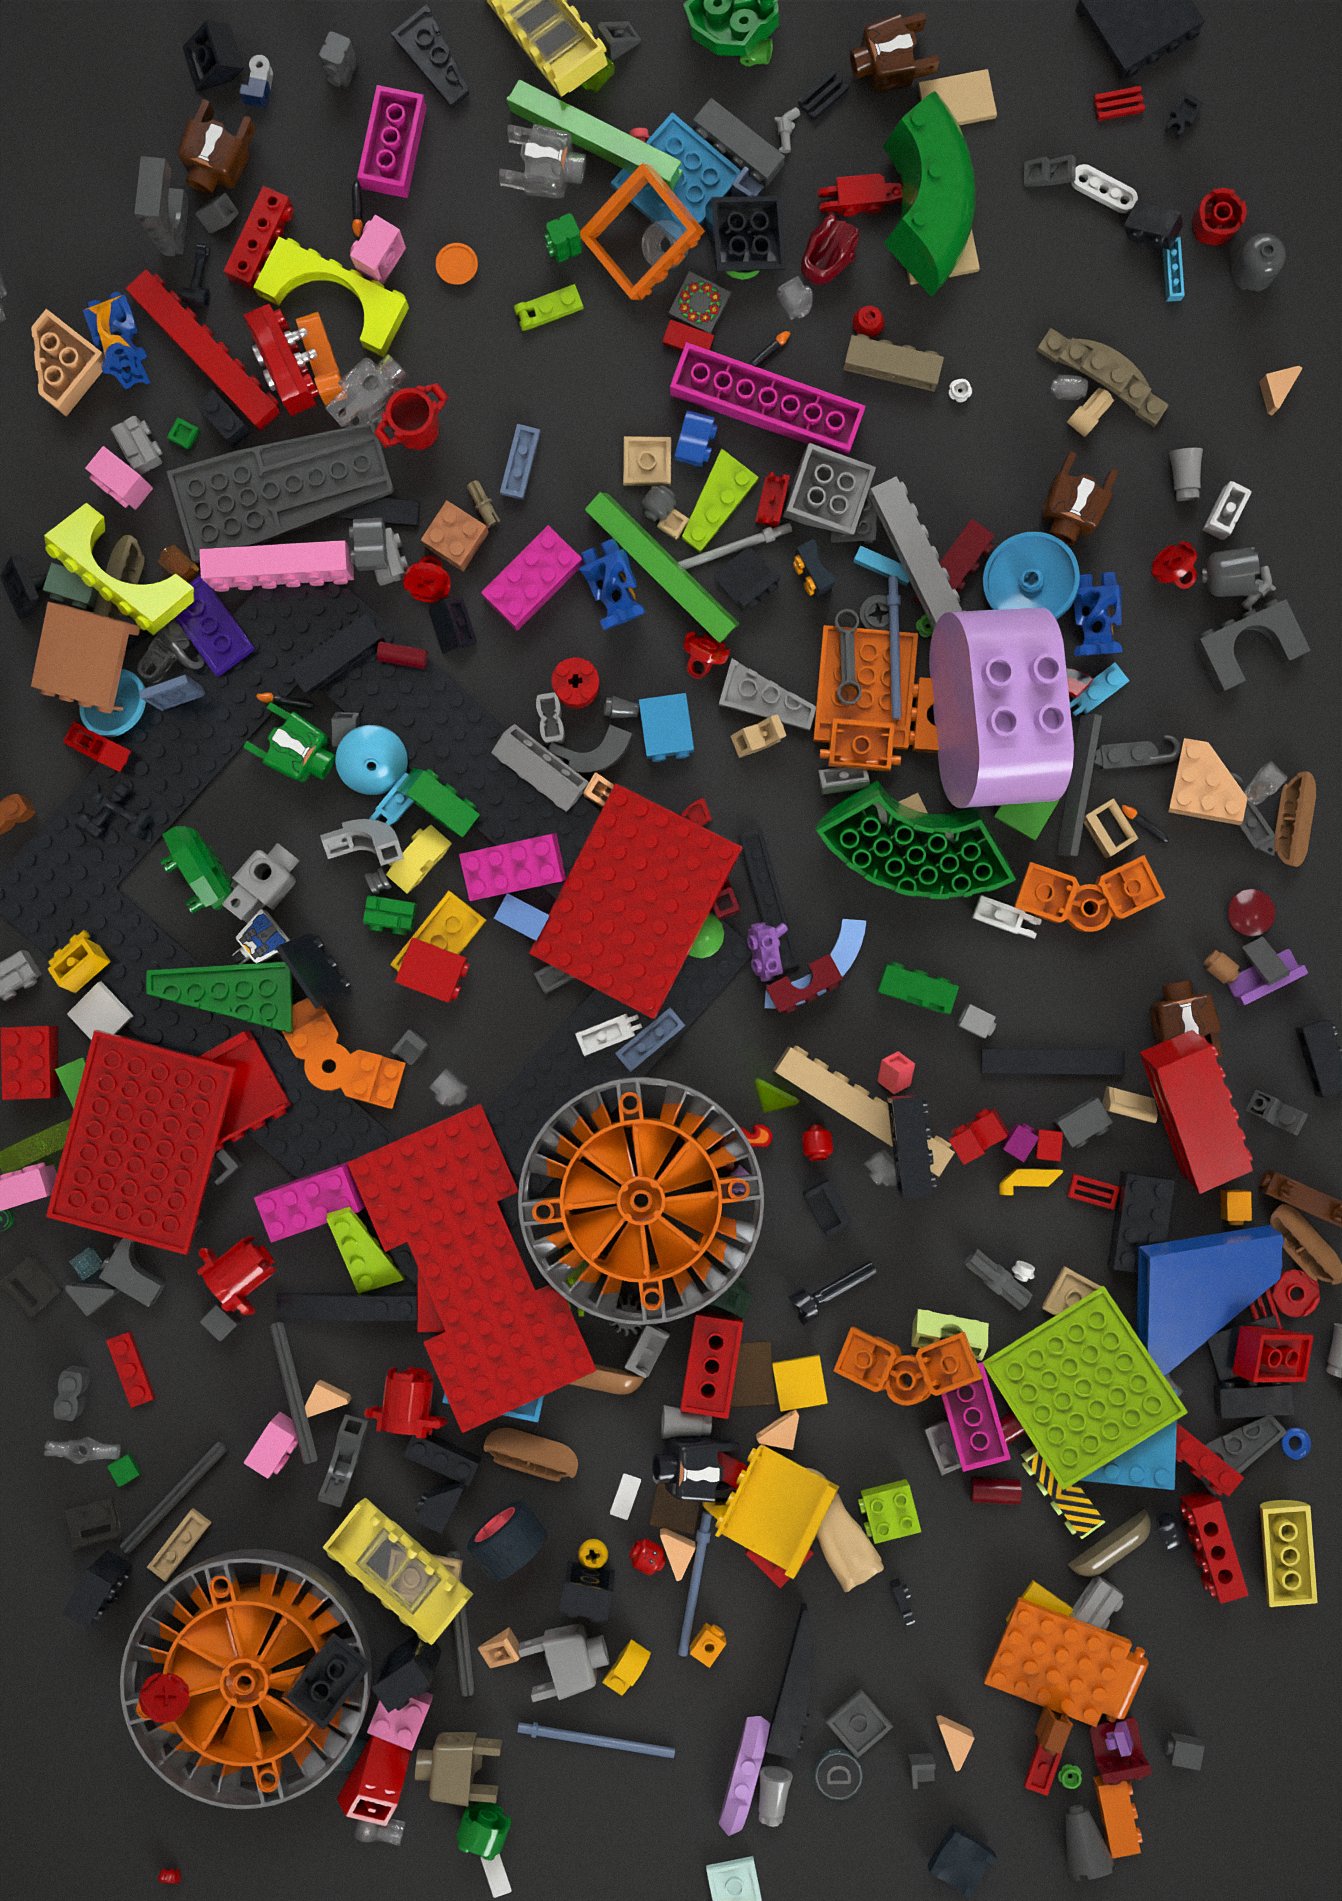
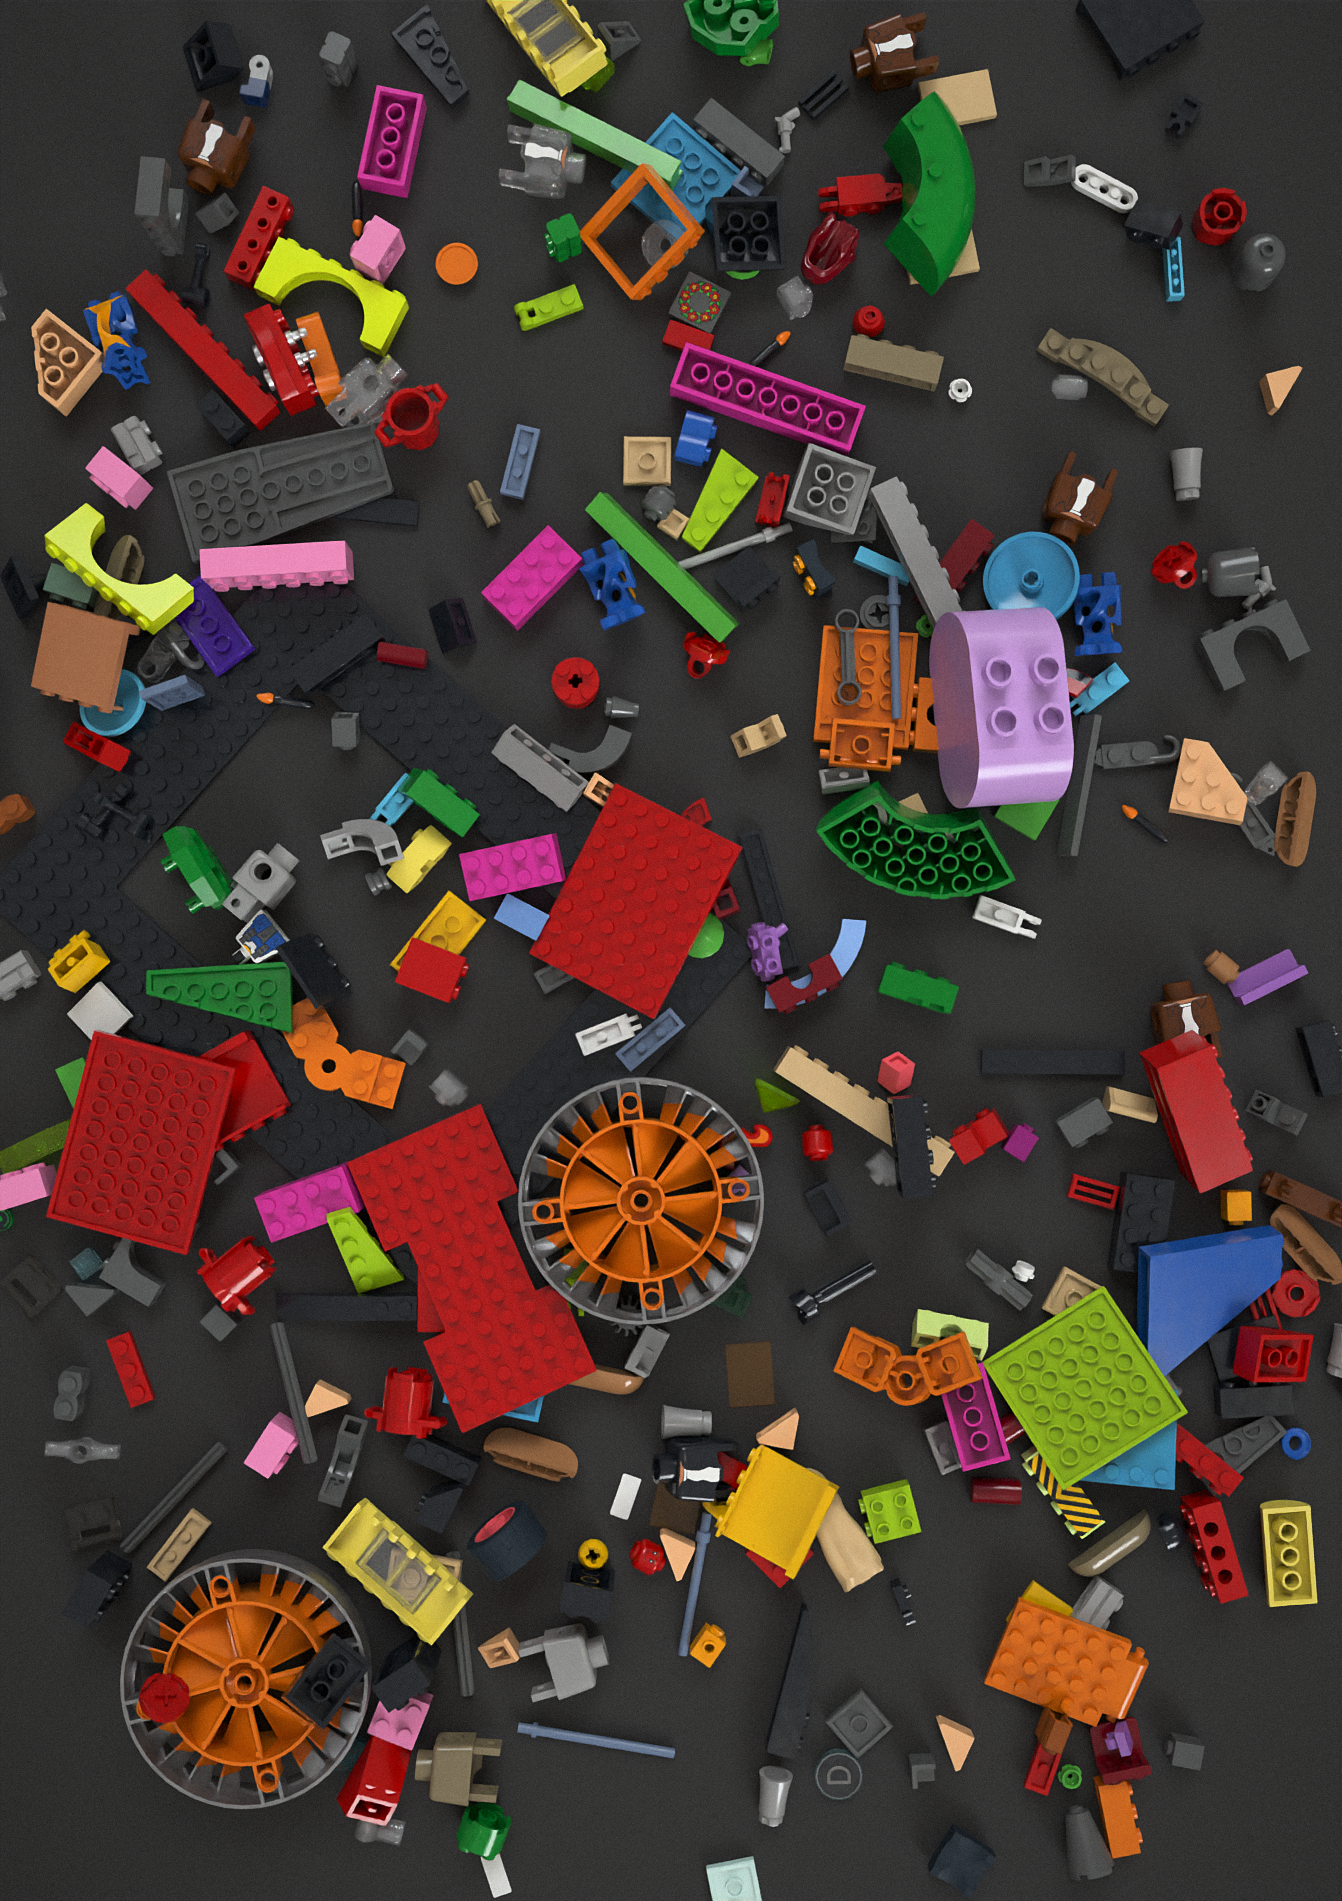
red brick [1,1026,59,1100] -> none
green tile [107,1453,142,1487] -> none
clear orange brick [157,544,200,582] -> none
red piece [157,1868,181,1884] -> none
green tile [167,417,200,451] -> none
green piece [243,702,336,783] -> none
medium azure dish [335,725,408,795] -> none
dark grey brick [349,517,388,571] -> none
green brick [363,895,417,935] -> none
light grey brick [374,528,409,585] -> none
red tile [403,556,451,603] -> none
nougat brick [421,500,489,572] -> none
light grey brick [536,692,565,746] -> none
yellow brick [602,1639,651,1696] -> none
coral plate [629,128,651,143] -> none
dark azure brick [639,693,694,762] -> none
red brick [680,1311,744,1419] -> none
lavender brick [718,1716,770,1836] -> none
light grey wing [719,658,816,731] -> none
yellow tile [772,1355,828,1412] -> none
light grey brick [956,1004,996,1038] -> none
yellow piece [999,1168,1063,1195] -> none
orange plate [1013,855,1165,932] -> none
red panel [1034,1129,1063,1161] -> none
tan piece [1067,388,1114,438] -> none
tan tile [1083,798,1139,858] -> none
red tile [1093,86,1145,121] -> none
white brick [1203,481,1252,540] -> none
dark red dish [1228,889,1275,936] -> none
dark grey tile [1242,937,1290,986] -> none

